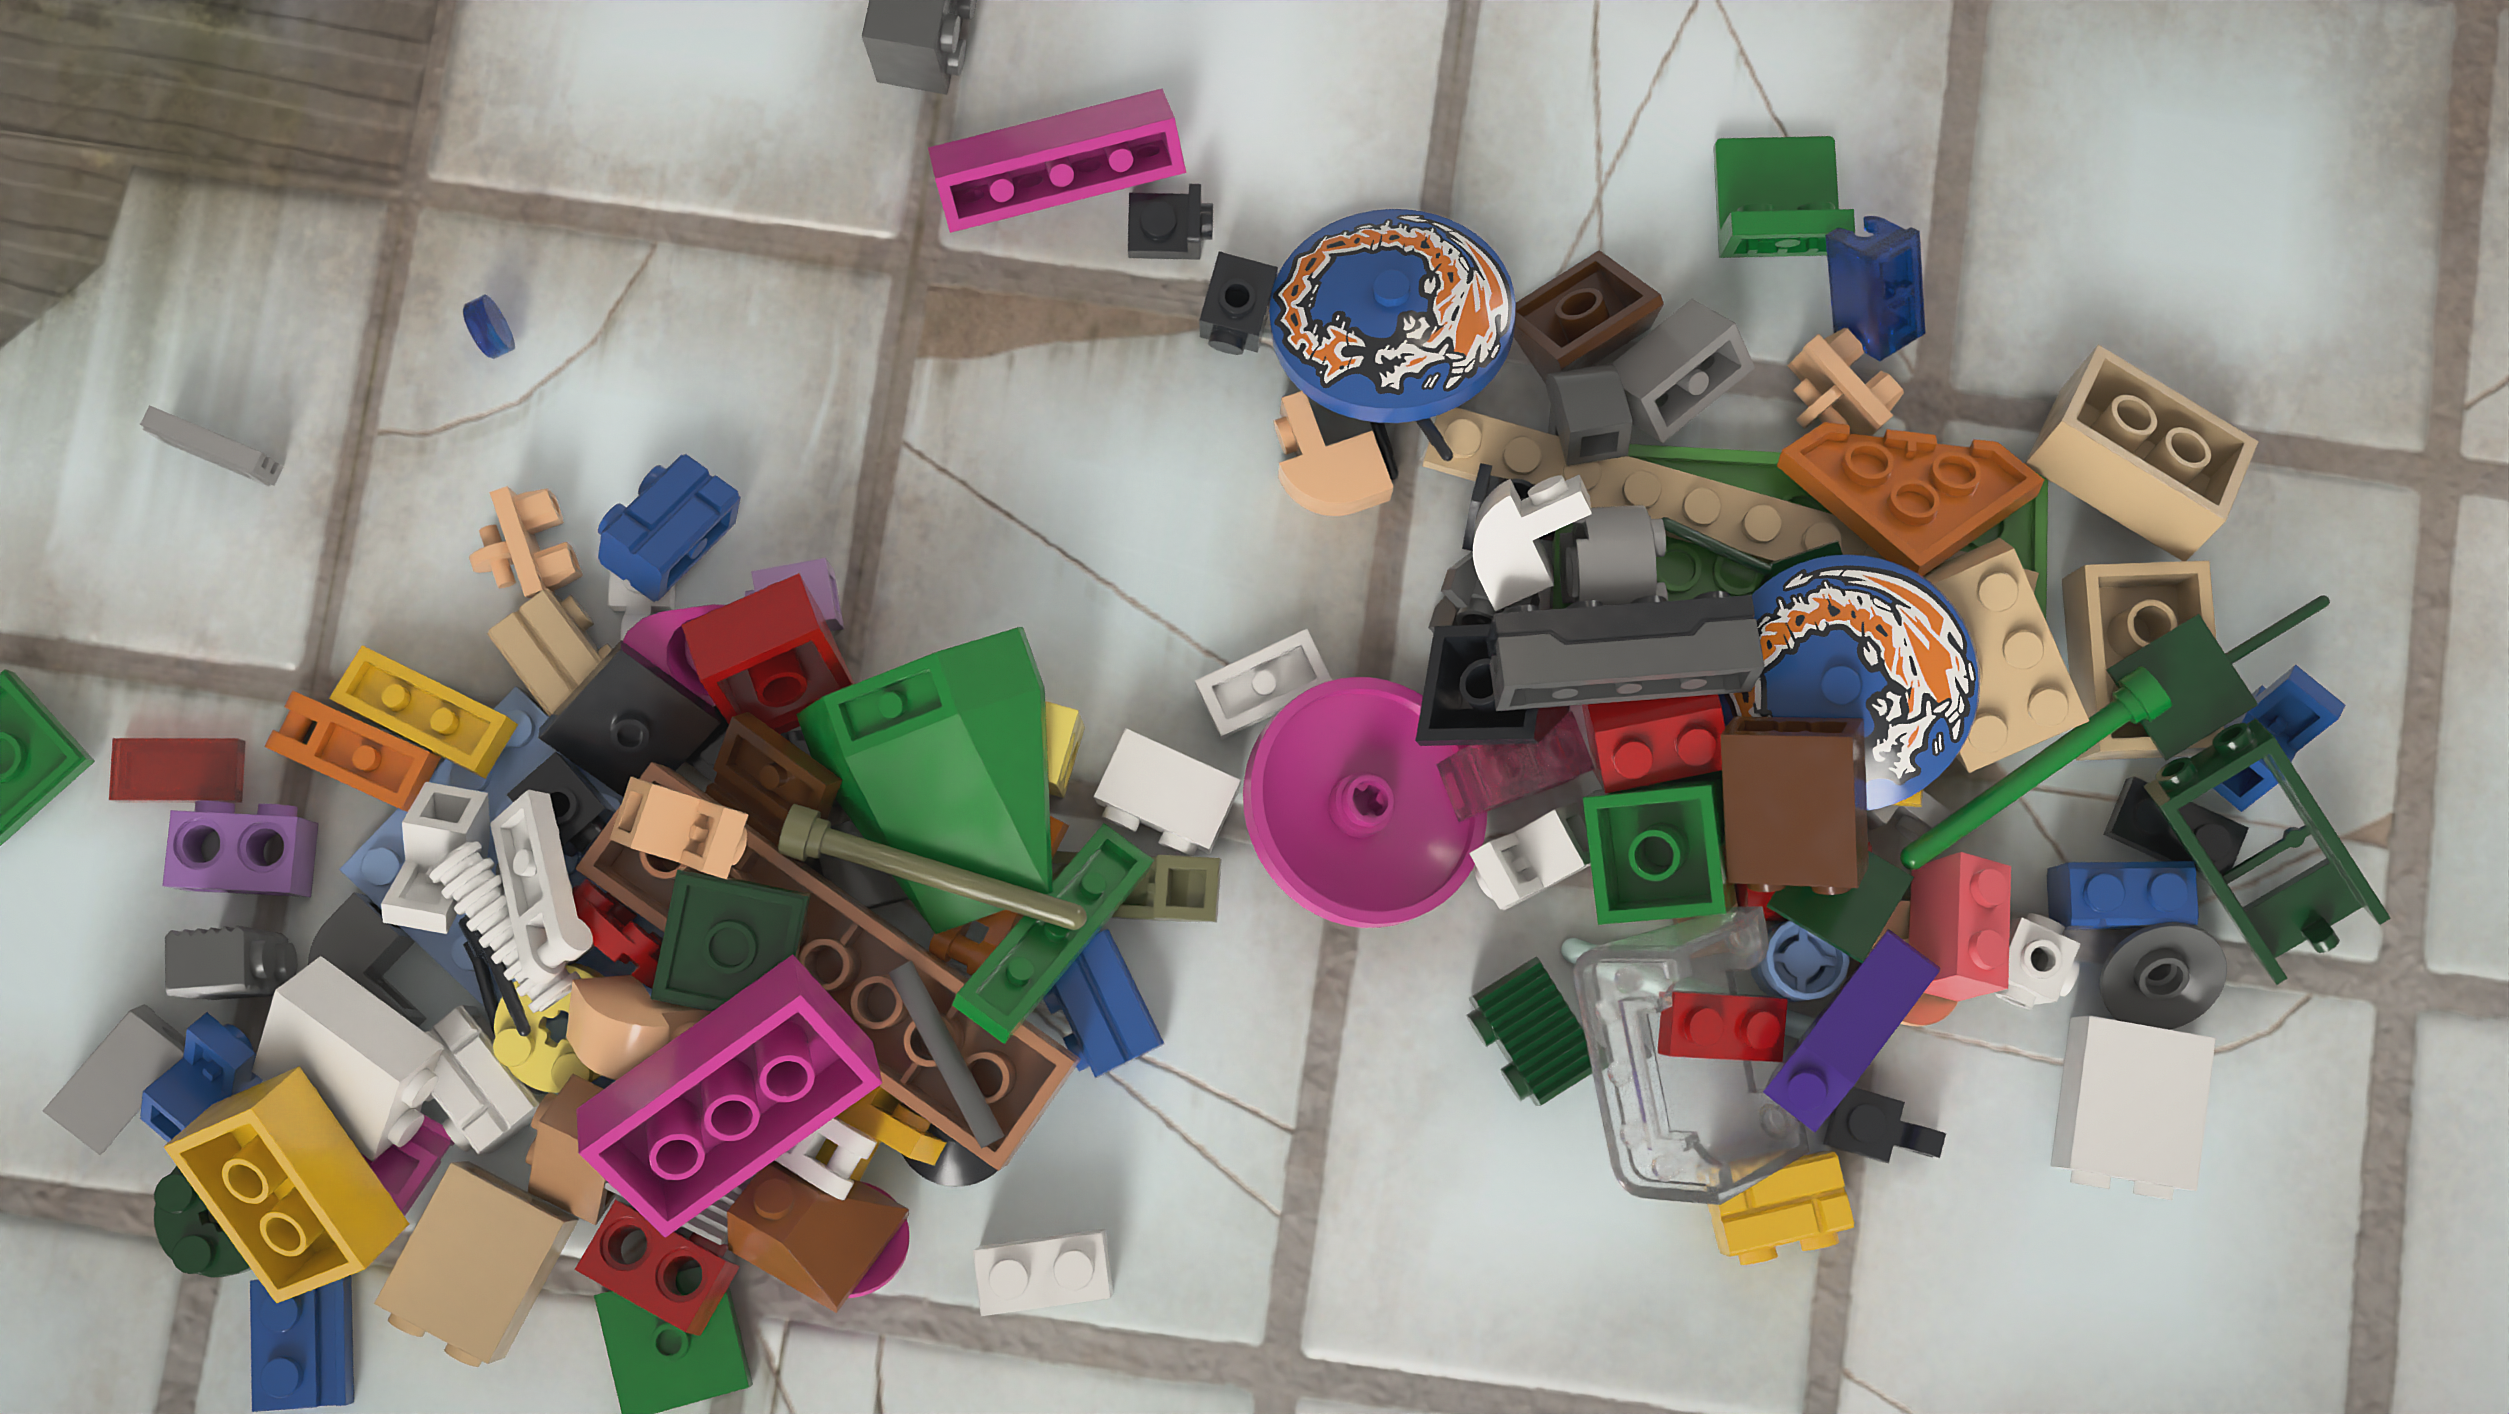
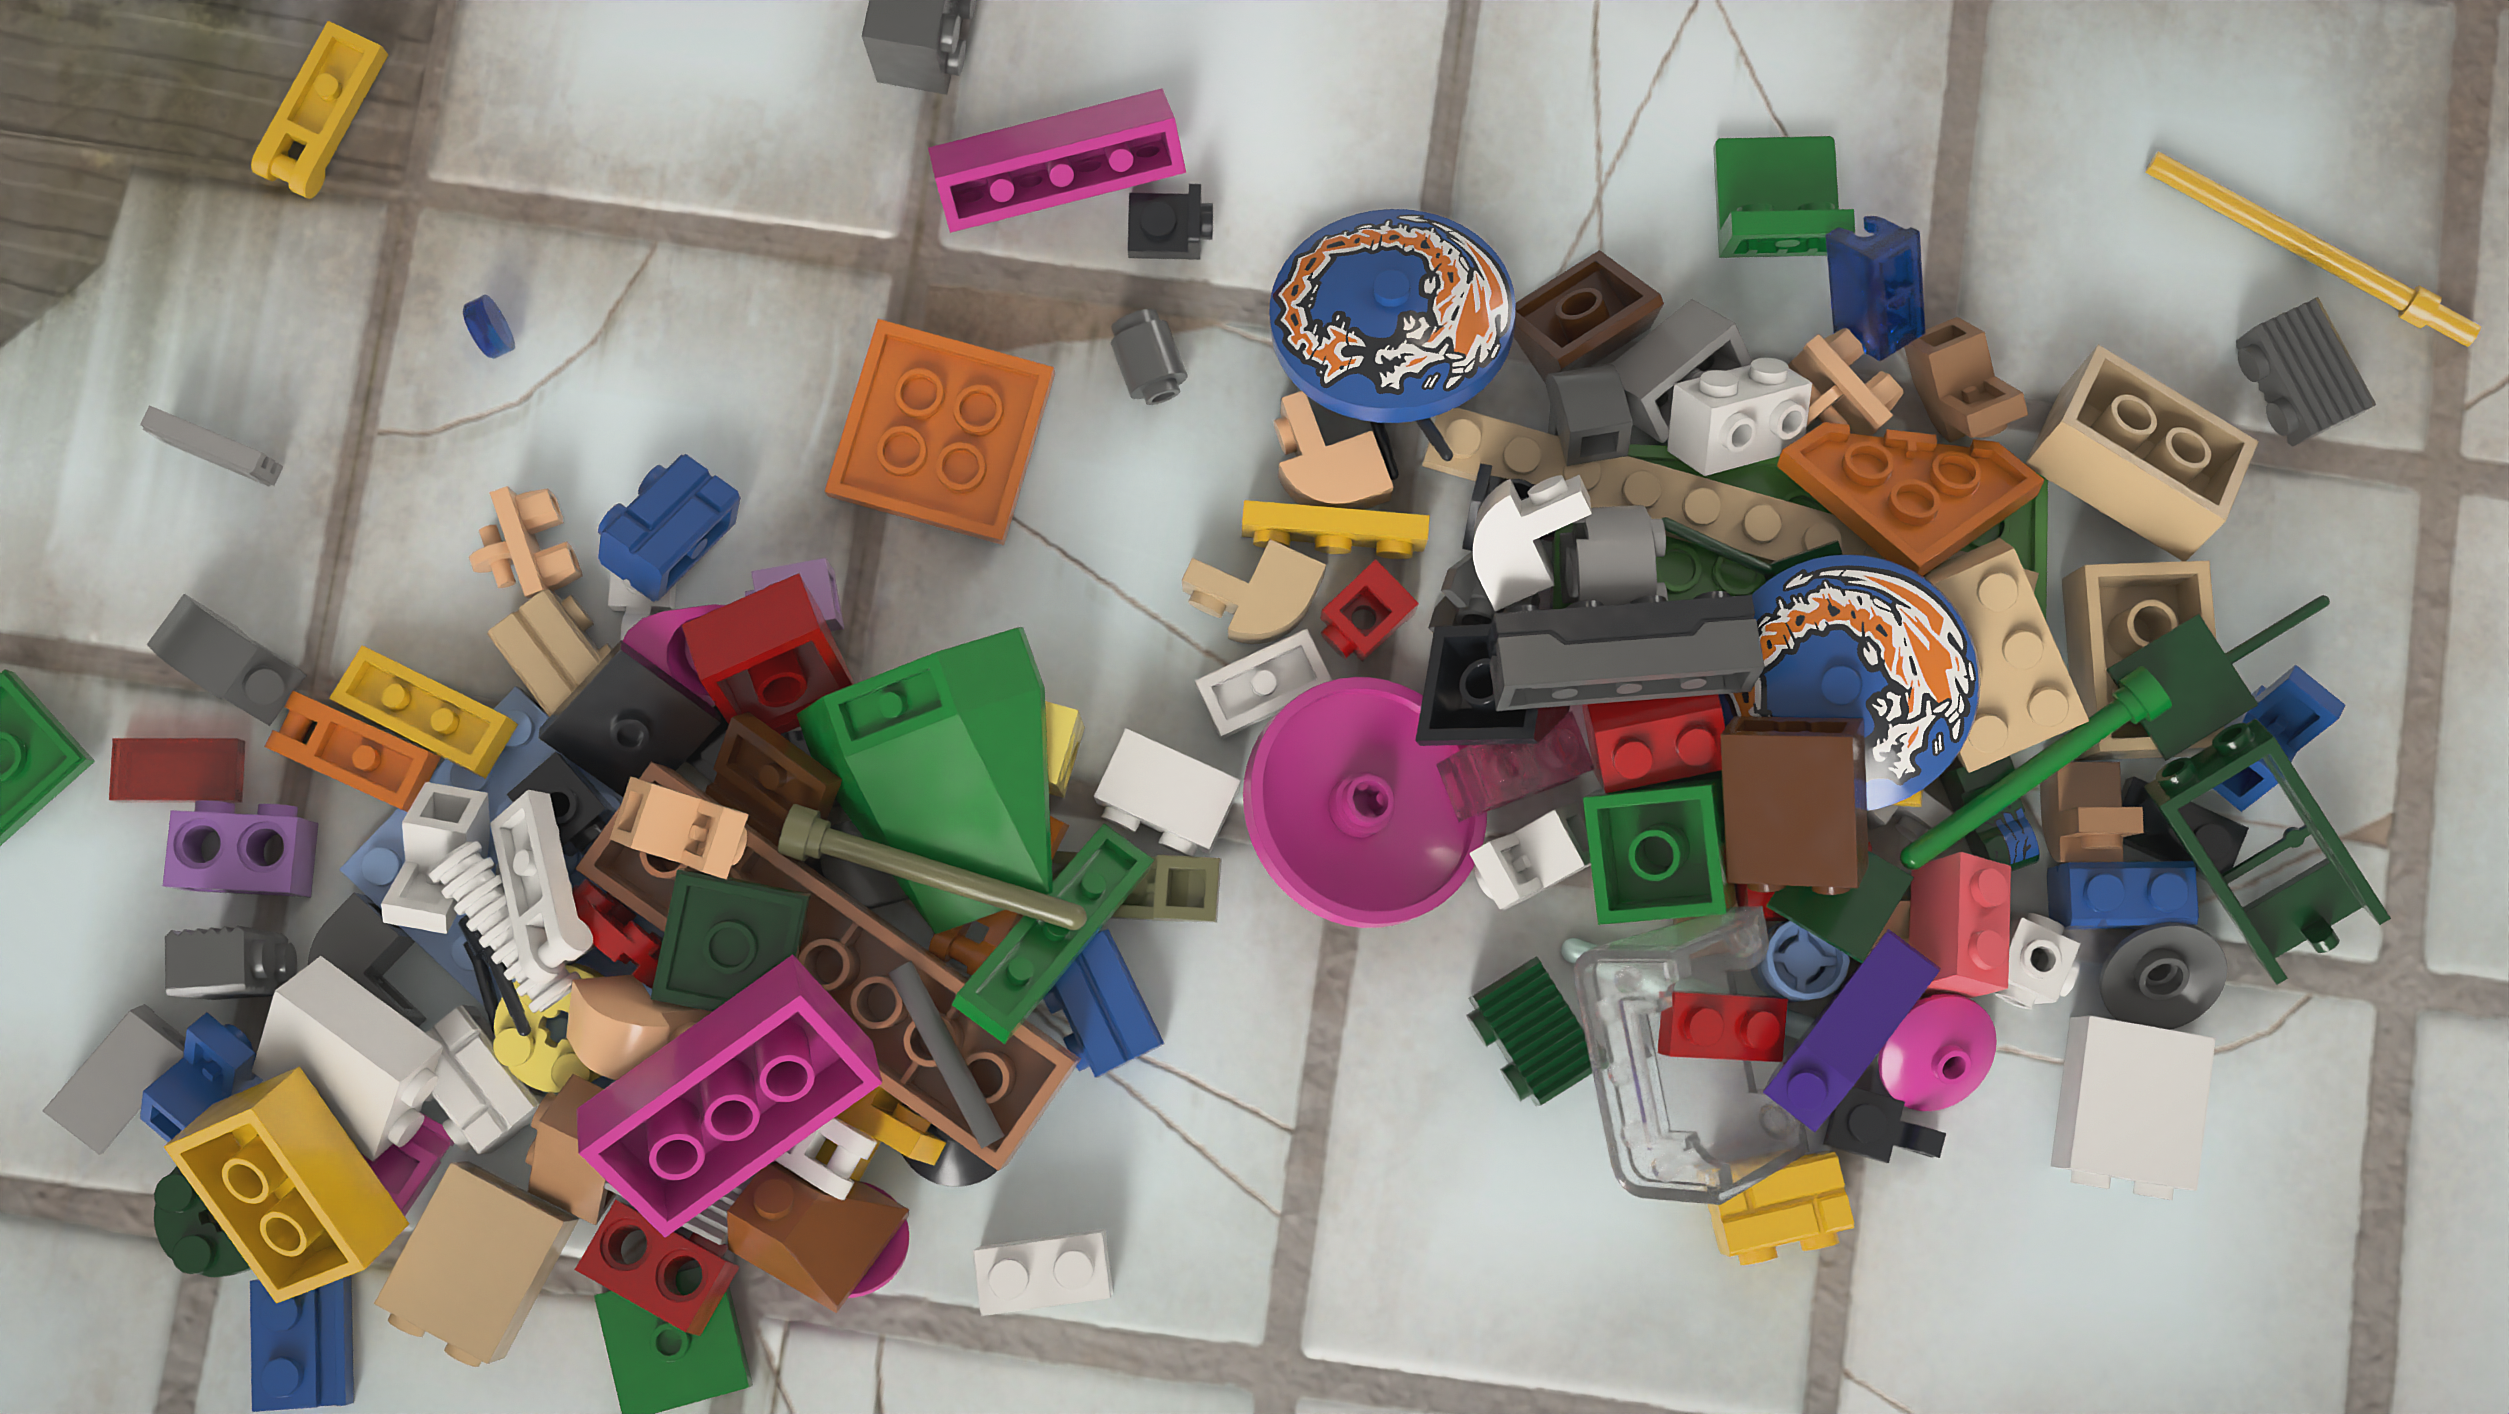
black brick [1199,251,1278,355] -> none
none -> dark grey brick [147,594,307,726]
none -> yellow plate [251,21,388,199]
none -> orange plate [825,319,1055,545]
none -> dark grey brick [1111,309,1188,405]
none -> tan brick [1182,539,1326,644]
none -> yellow plate [1241,500,1430,559]
none -> red brick [1320,559,1419,662]
none -> white brick [1667,358,1812,476]
none -> dark pink dish [1878,993,1997,1111]
none -> medium nougat brick [1902,317,2028,442]
none -> dark green leg [1939,756,2040,872]
none -> medium nougat brick [2040,762,2144,862]
none -> yellow bar [2145,151,2481,347]
none -> dark grey brick [2236,297,2376,447]

